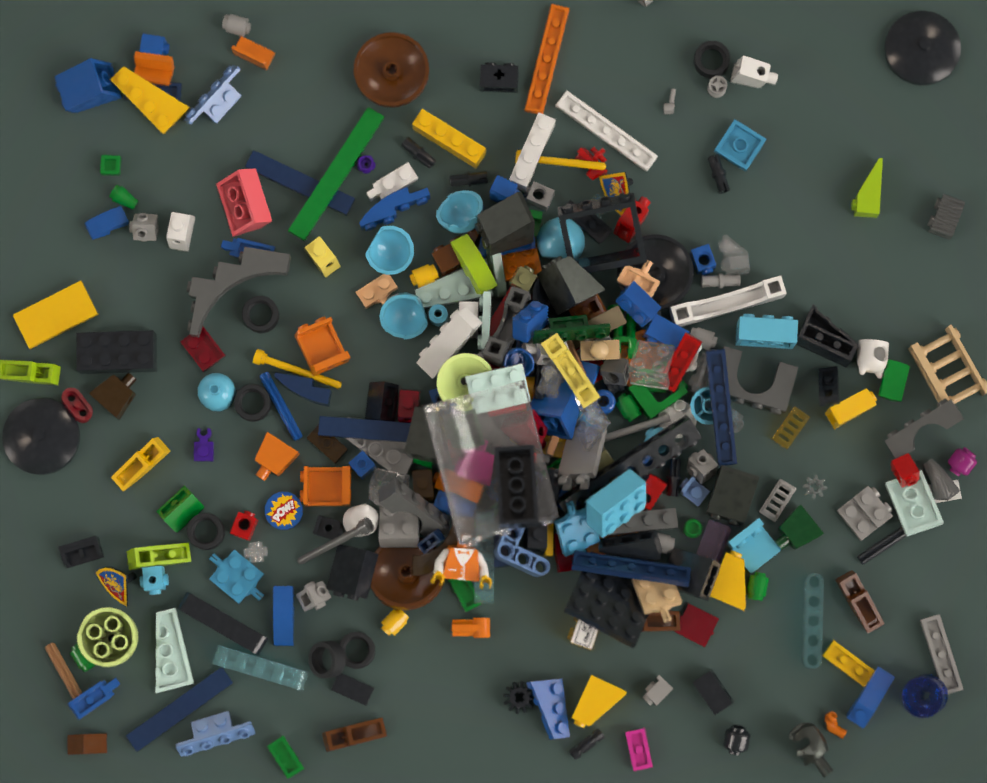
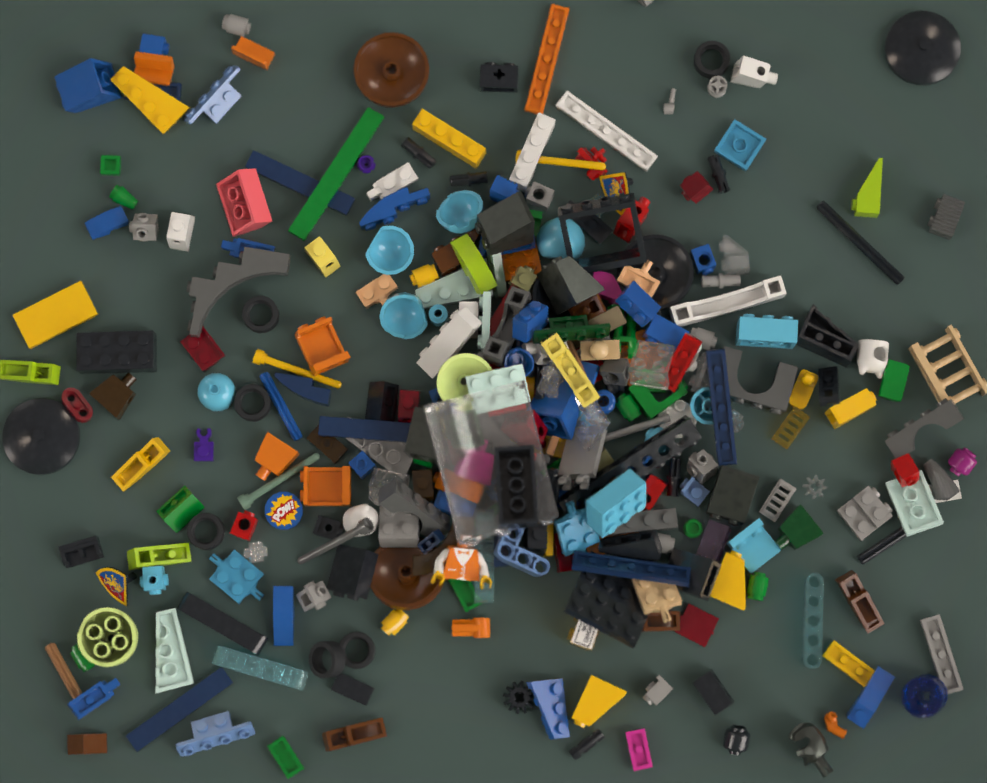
none -> sand green piece [237,453,320,510]
none -> dark pink slope [593,271,622,305]
none -> dark red brick [680,171,714,204]
none -> yellow piece [789,369,818,410]
none -> black axle [817,201,904,285]

